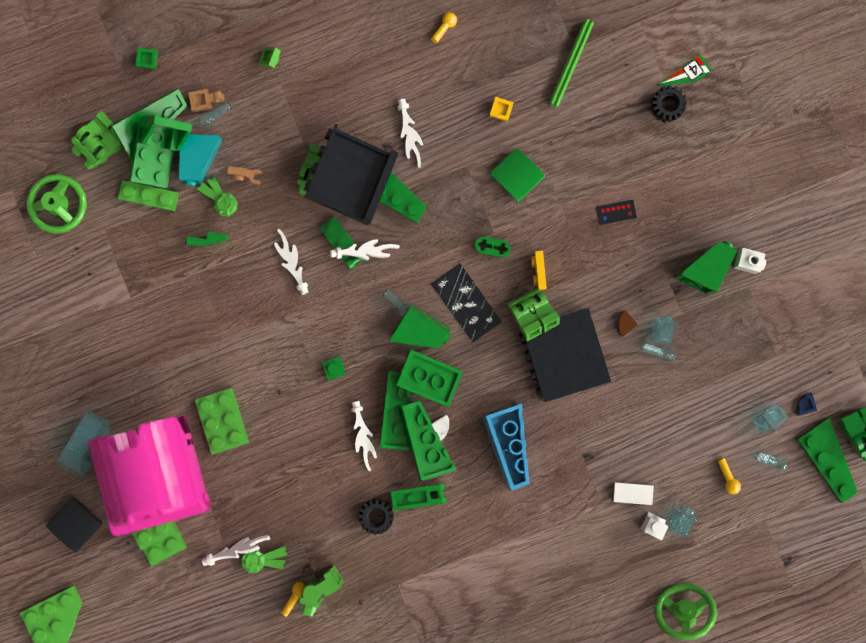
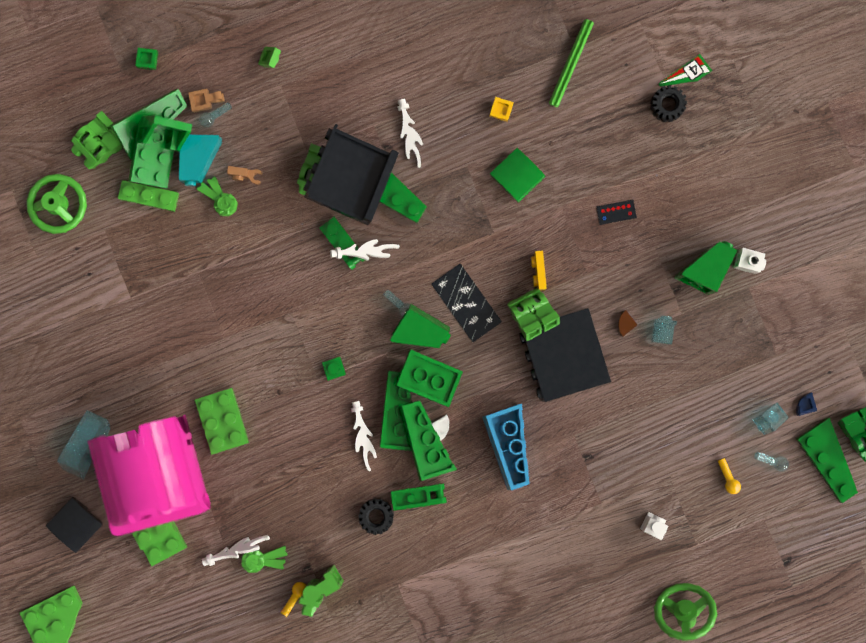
green slope [186,232,230,247] -> none
white piece [274,229,308,295] -> none
yellow bar [431,12,457,43] -> none
green beam [475,237,511,258] -> none
white tile [613,482,654,505] -> none
clear light blue bar [641,343,676,362] -> none
clear light blue bracket [668,507,699,537] -> none

